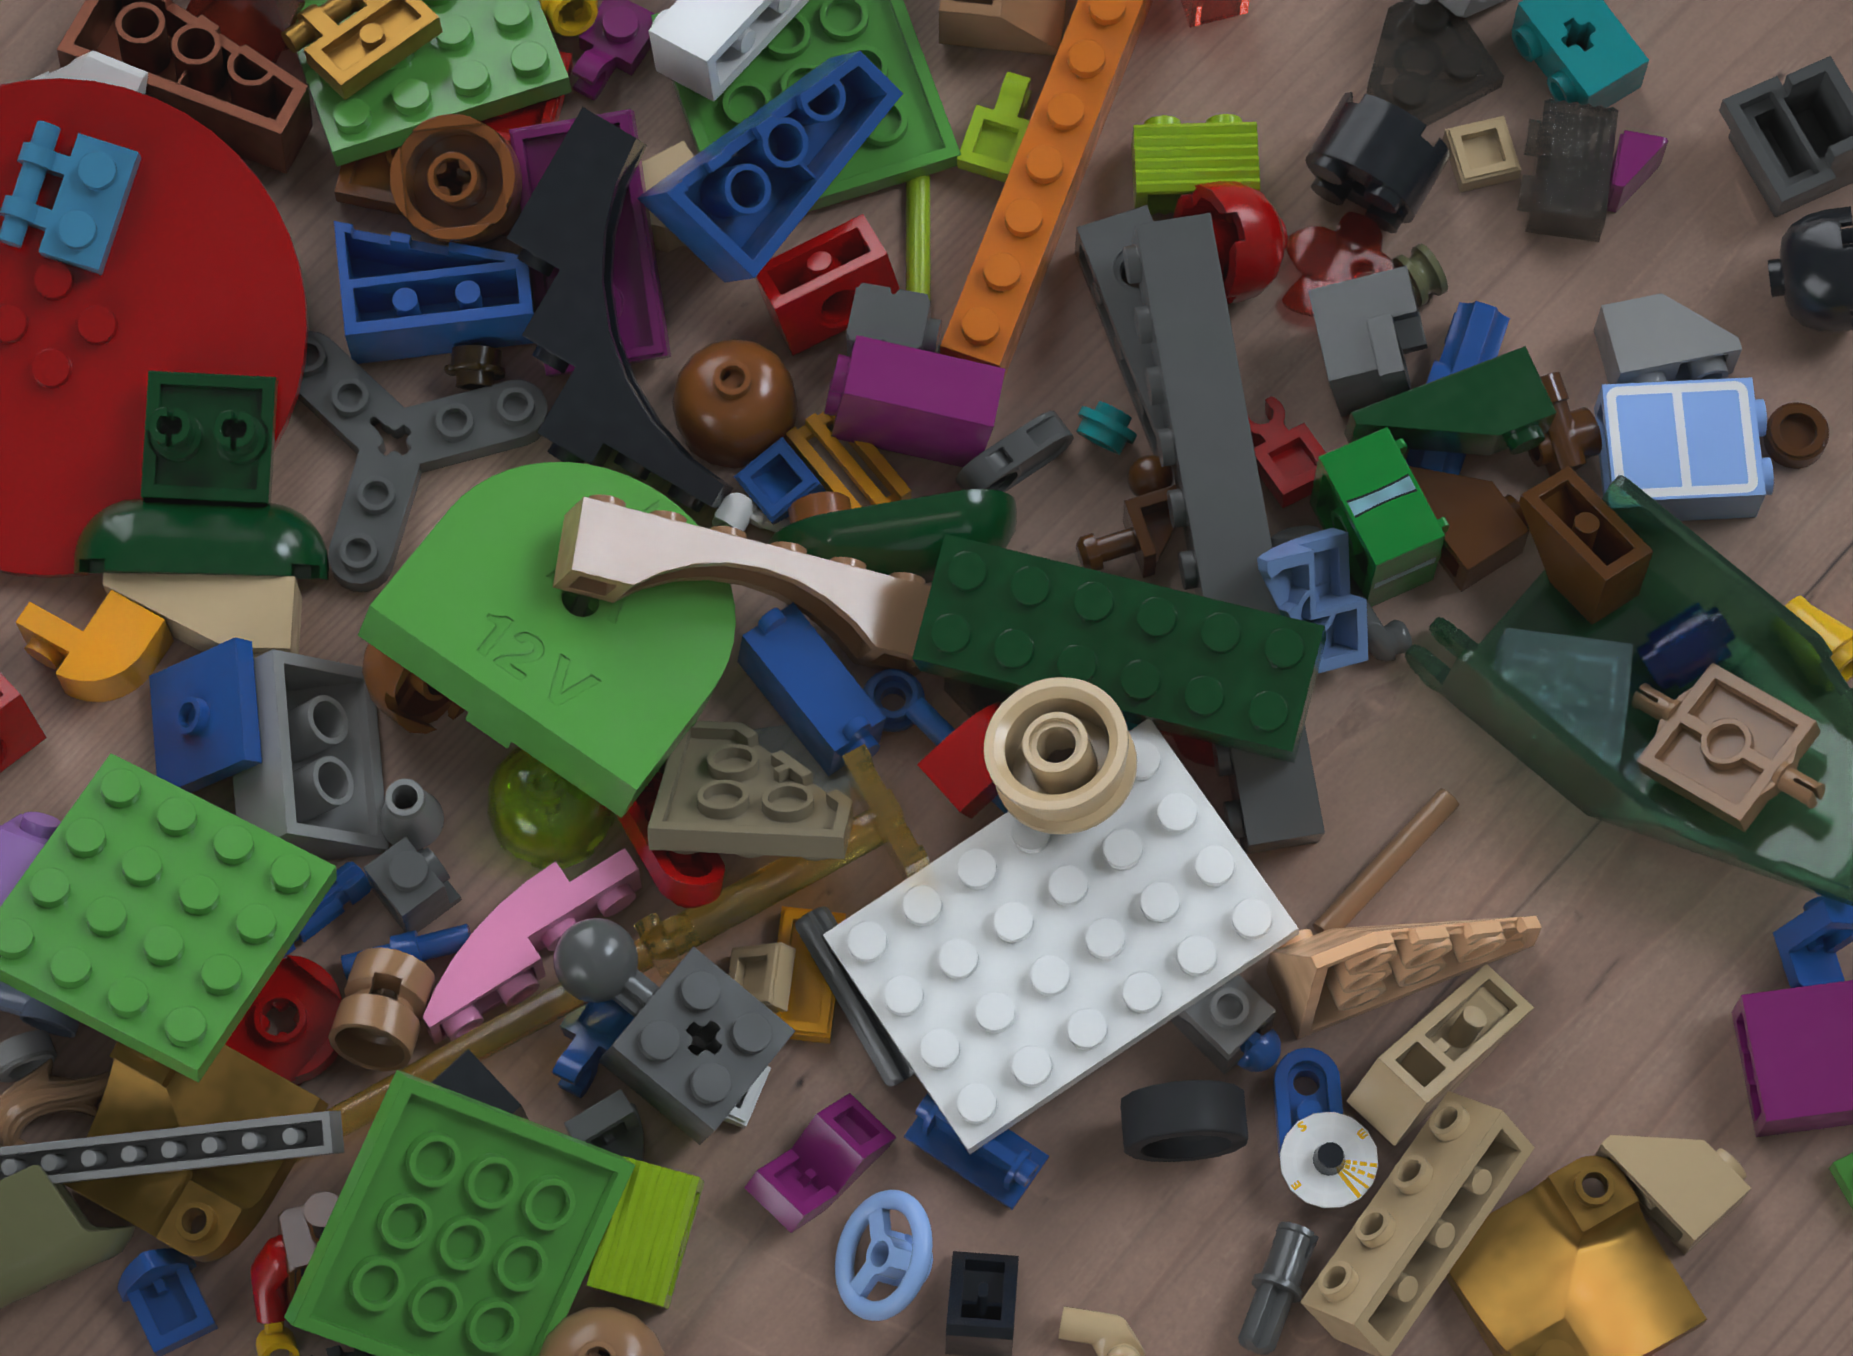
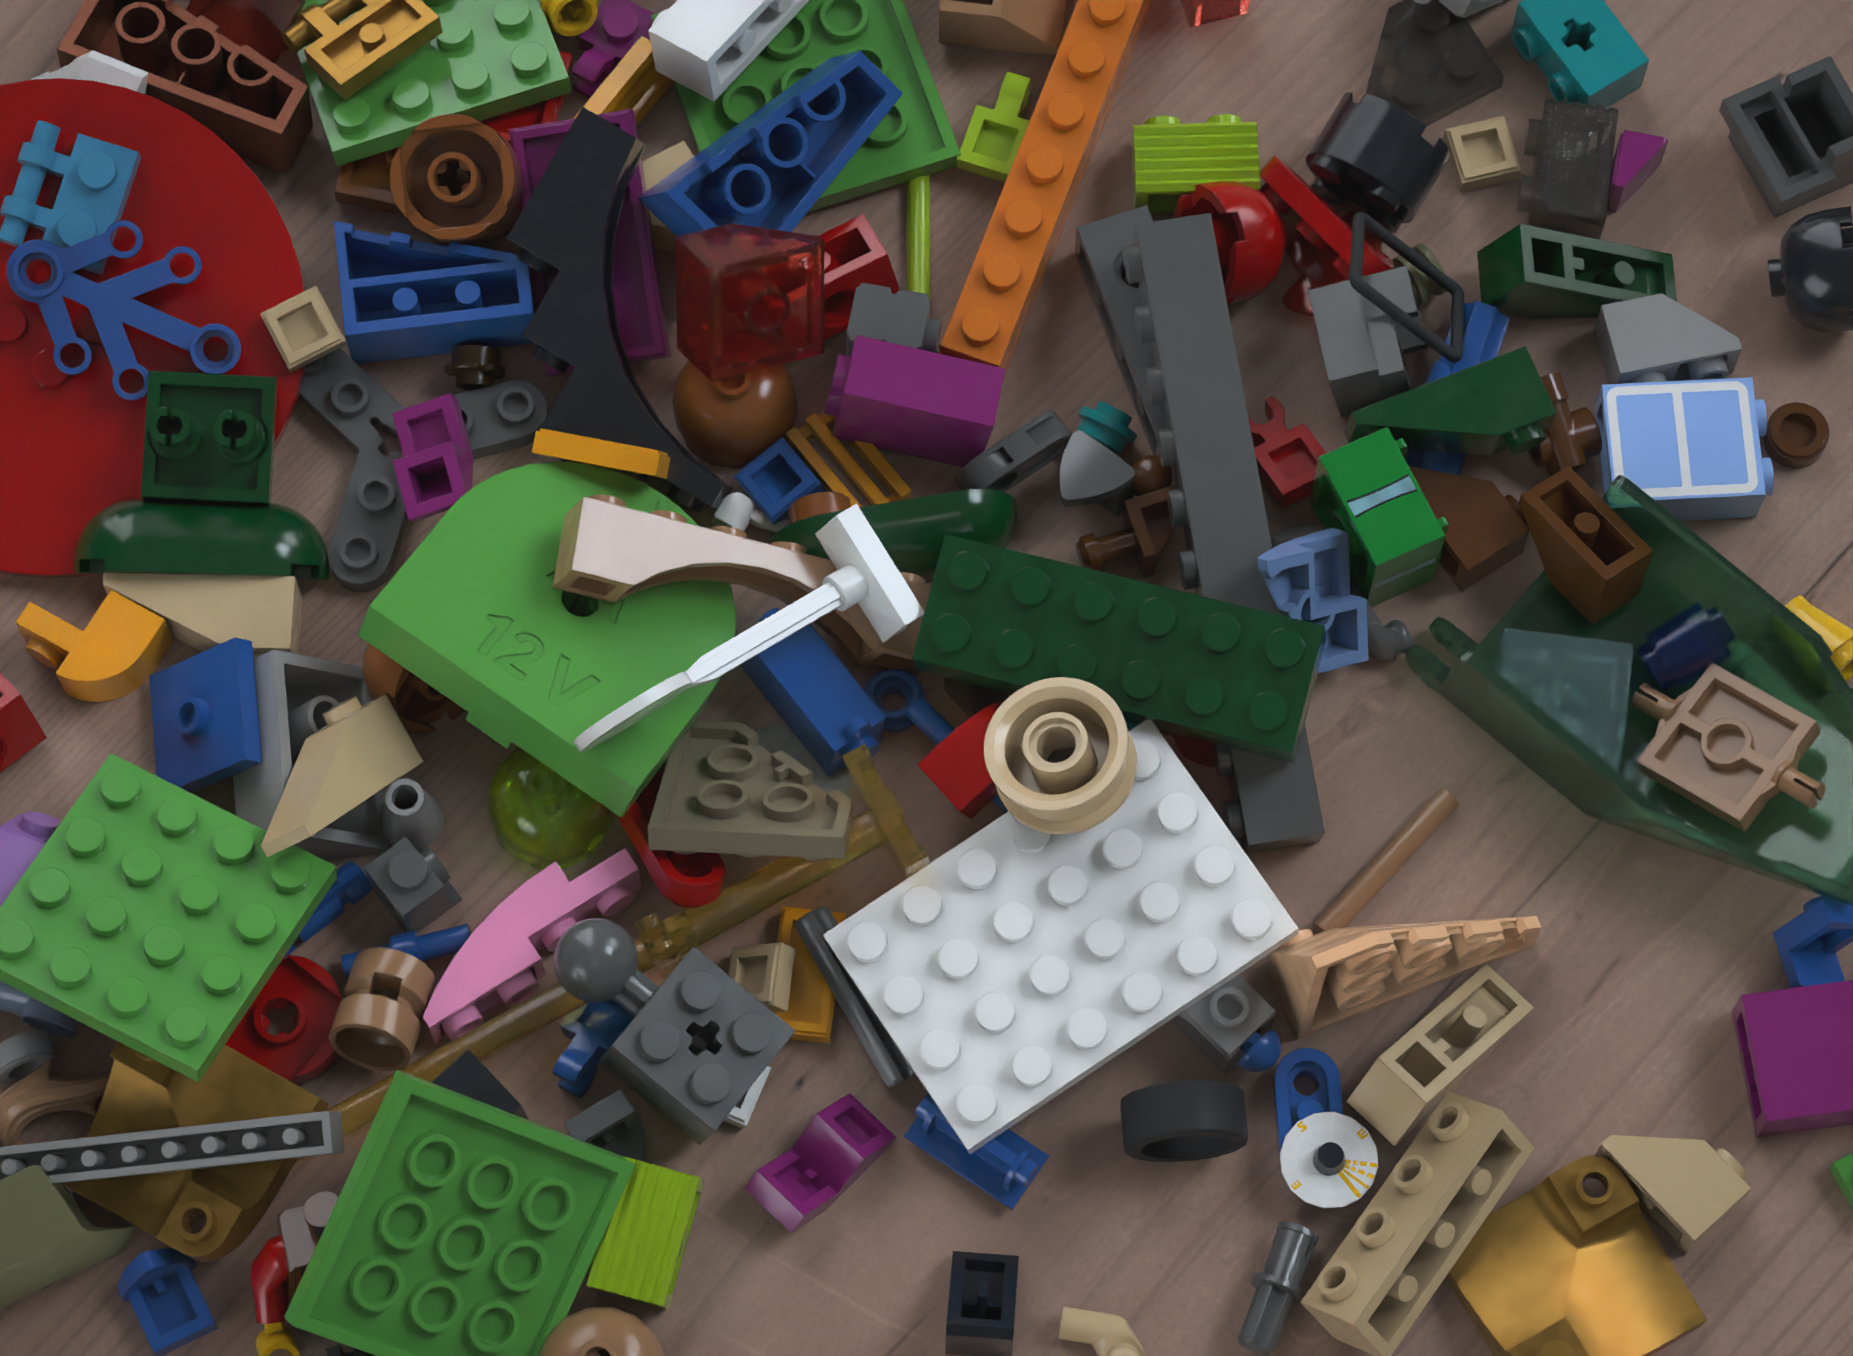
light blue piece [835,1190,933,1321] -> none
none -> blue plant [6,220,241,400]
none -> tan tile [260,285,347,373]
none -> tan slope [261,694,424,857]
none -> magenta slope [392,393,474,522]
none -> light orange tile [532,428,671,479]
none -> white piece [573,504,924,753]
none -> light orange tile [574,36,672,126]
none -> clear red slope [676,223,825,382]
none -> dark grey tile [1060,430,1135,517]
none -> red plate [1260,155,1393,280]
none -> black piece [1349,212,1464,363]
none -> dark green slope [1477,224,1677,319]

